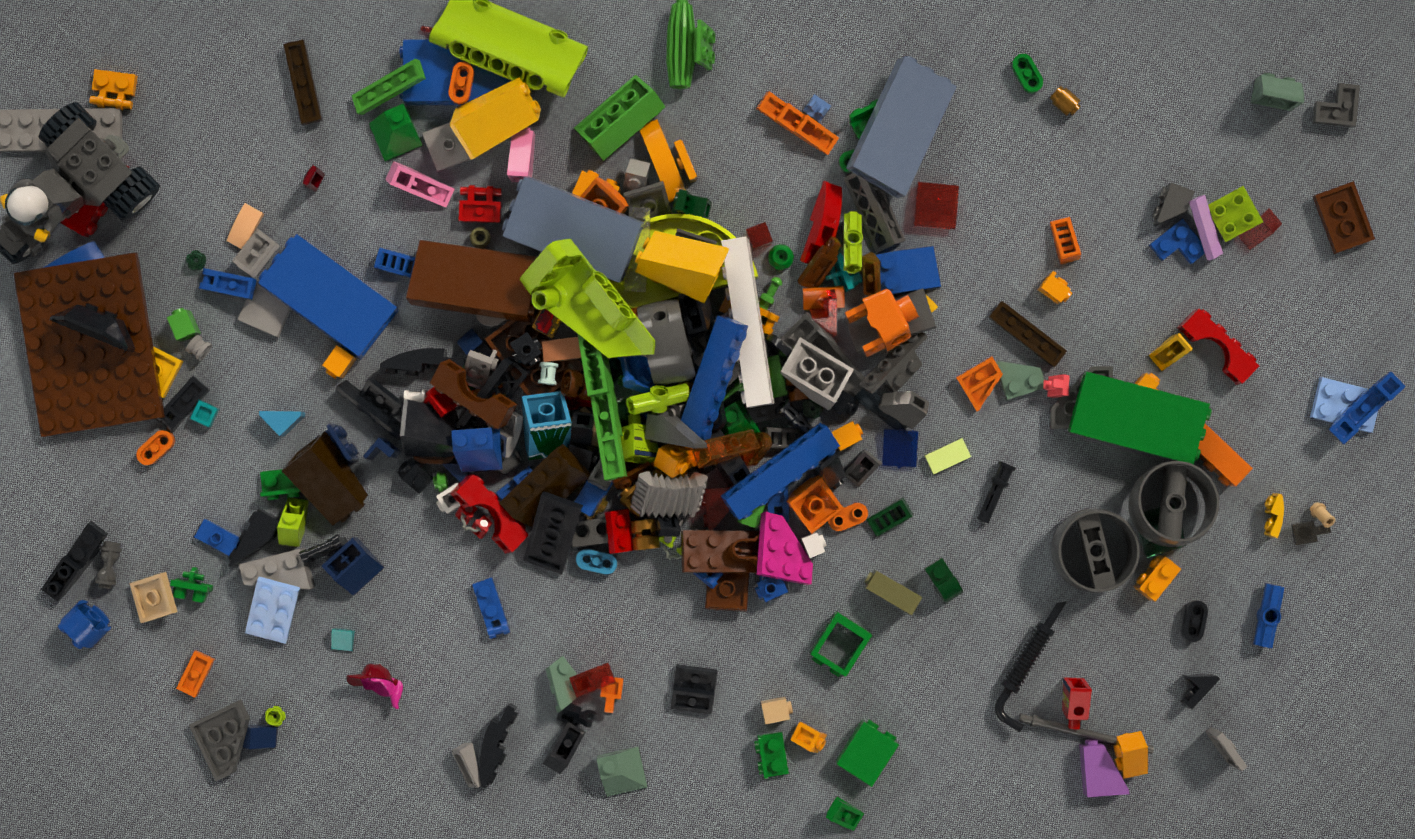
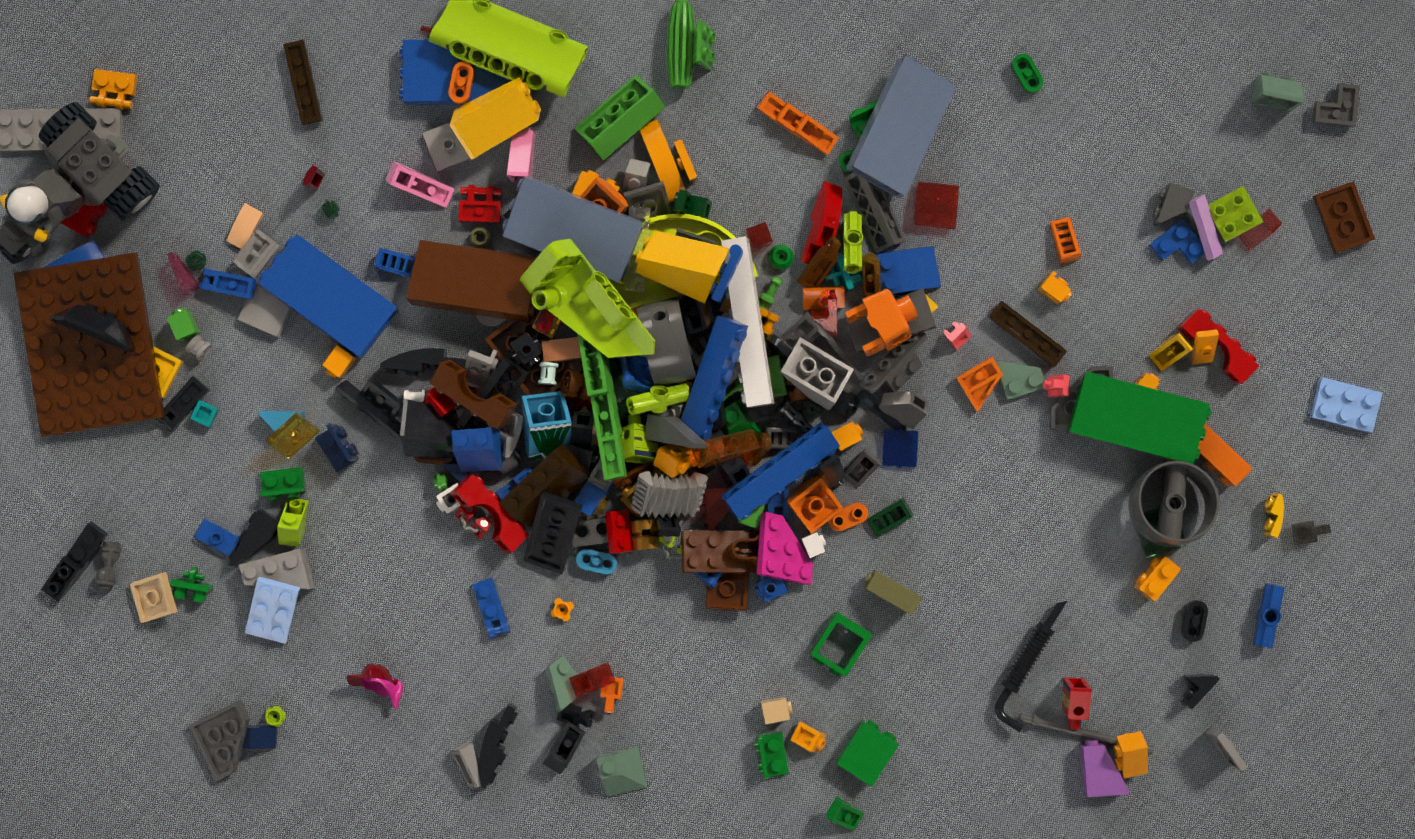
blue brick [58,600,111,649] -> none
orange plate [136,430,175,465] -> none
orange plate [176,650,215,698] -> none
dark brown slope [282,431,368,526] -> none
black plate [299,534,348,563] -> none
dark blue slope [322,537,385,596] -> none
teal slope [331,628,355,651] -> none
bright green plate [351,59,426,115] -> none
dark blue panel [363,438,401,460] -> none
green slope [369,104,423,162] -> none
black bracket [397,458,433,494] -> none
dark blue slope [457,328,499,359] -> none
black slope [671,664,717,714] -> none
medium blue tile [802,94,831,123] -> none
yellowish green tile [924,438,971,474] -> none
dark green brick [924,558,963,604] -> none
black pin [977,461,1016,524] -> none
pearl gold brick [1050,86,1081,116] -> none
dark grey cylinder [1051,509,1140,593] -> none
tan pin [1310,502,1336,528] -> none
blue slope [1328,371,1406,445] -> none
none -> clear pink slope [167,252,200,296]
none -> clear yellow plate [265,412,320,459]
none -> clear green plate [321,200,340,219]
none -> light orange plate [551,598,574,621]
none -> blue plate [710,244,743,303]
none -> coral tile [944,322,972,350]
none -> light orange plate [1191,330,1219,365]

